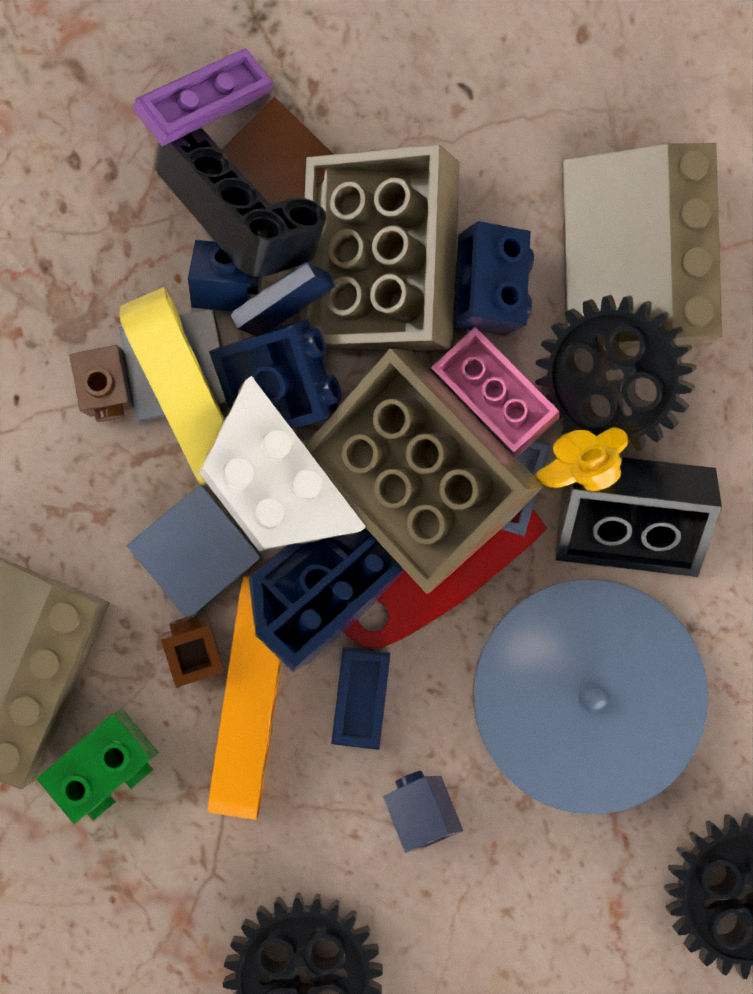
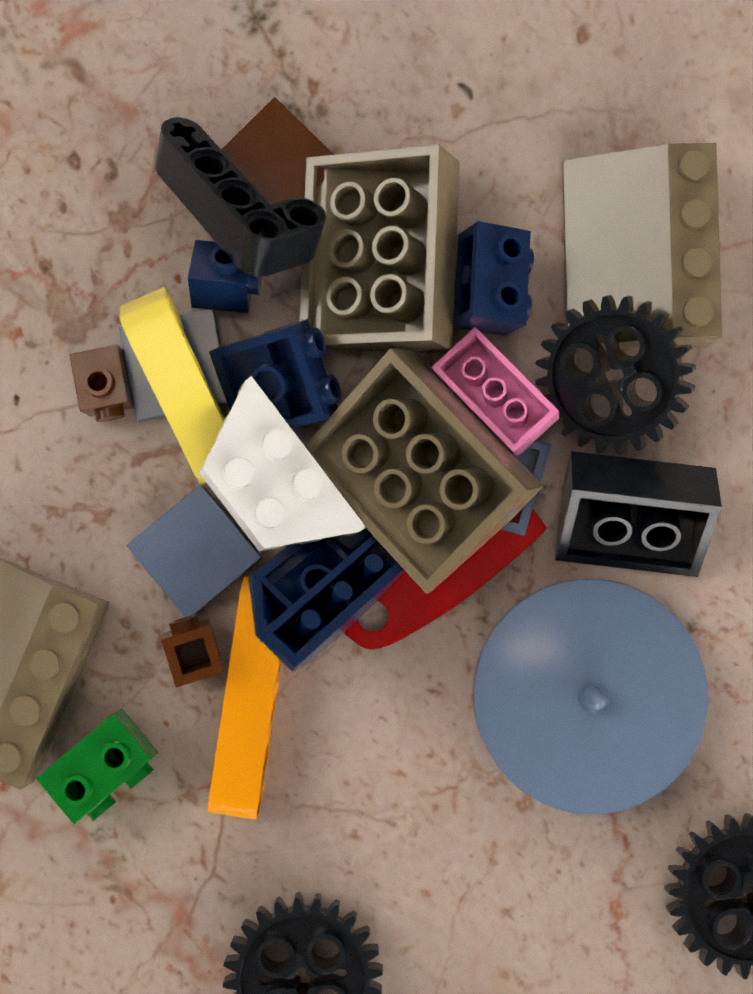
medium lavender tile [132,48,275,146] -> none
dark blue tile [230,262,336,336] -> none
dark blue tile [331,647,391,750] -> none
dark blue brick [383,771,464,853] -> none
yellow plate [535,427,628,491] -> none

